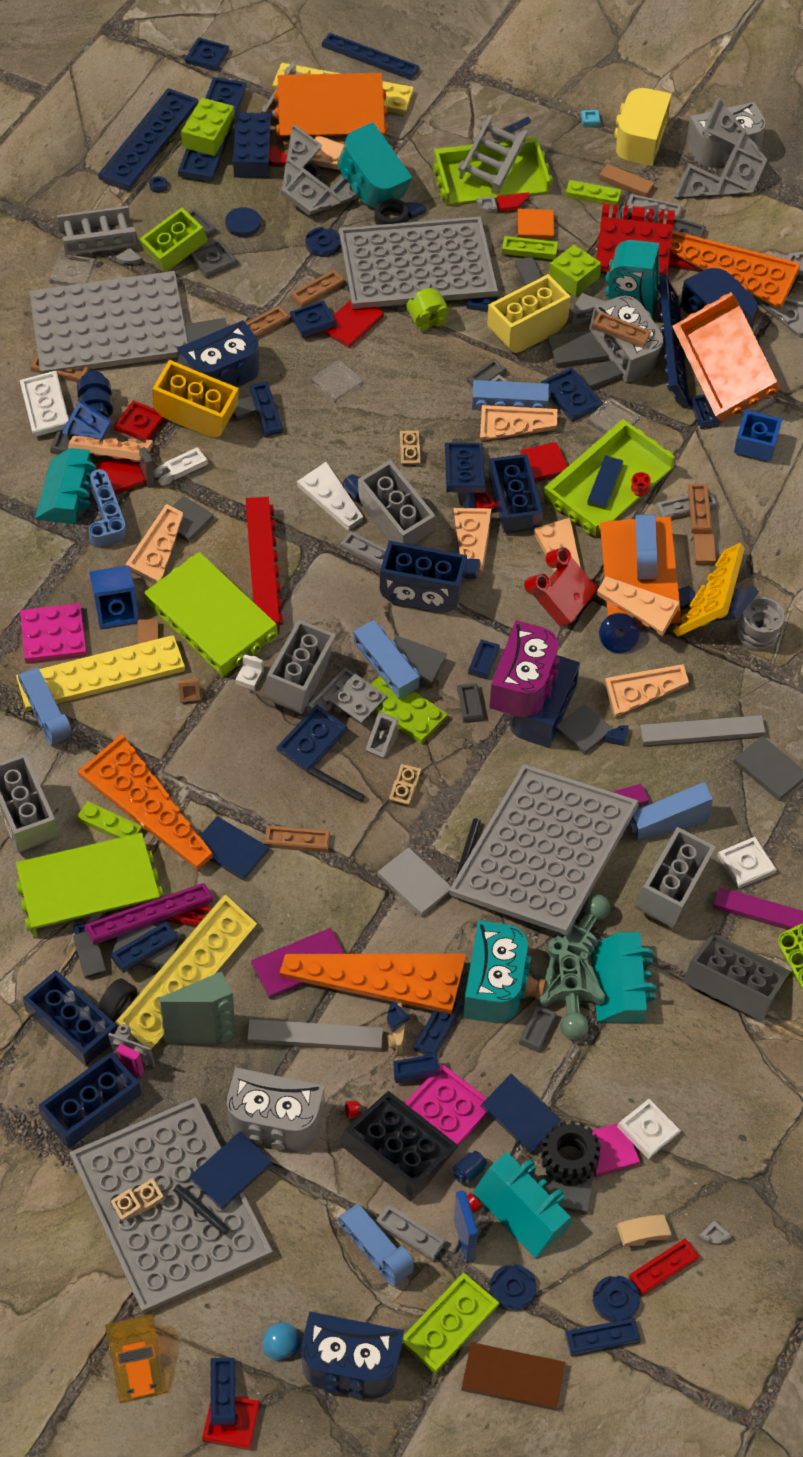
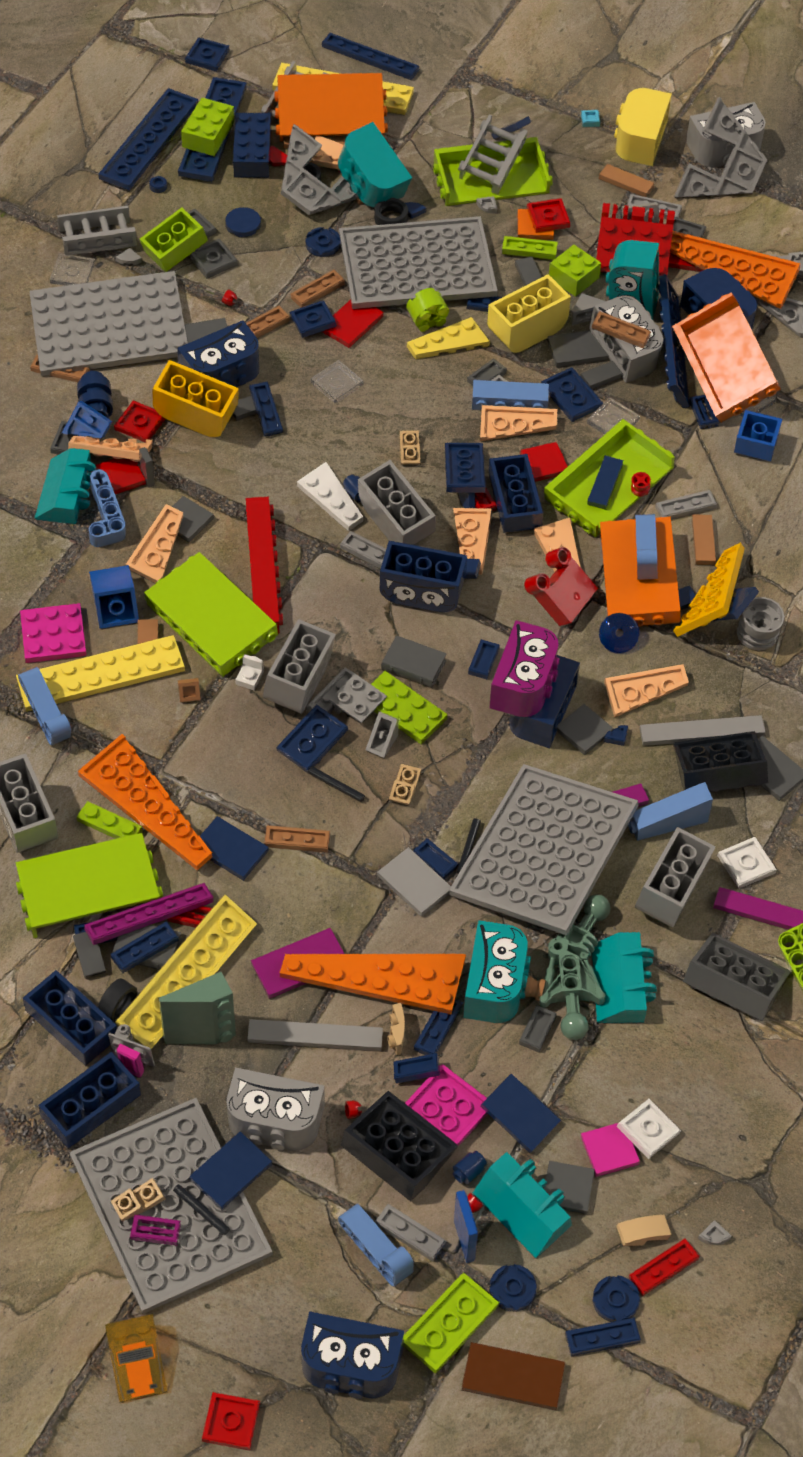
white tile [20,371,69,437] -> none
white hinge [154,448,208,486] -> none
dark blue tile [210,1358,235,1425] -> none
dark azure hair [262,1322,300,1361] -> none
medium blue brick [353,620,420,699] -> none
dark blue tile [387,1001,409,1033] -> none
dark grey tile [457,683,484,723] -> none
red tile [497,192,529,213] -> none
black tyre [541,1121,601,1186] -> none
lime plate [565,180,621,206] -> none
light nougat wing [597,576,679,636] -> none
medium nougat tile [687,484,712,533] -> none
none -> magenta tile [130,1215,181,1246]
none -> red hinge [222,289,237,306]
none -> light yellow wing [407,317,490,359]
none -> dark blue tile [413,838,458,879]
none -> red tile [527,198,571,233]
none -> black slope [673,731,768,792]

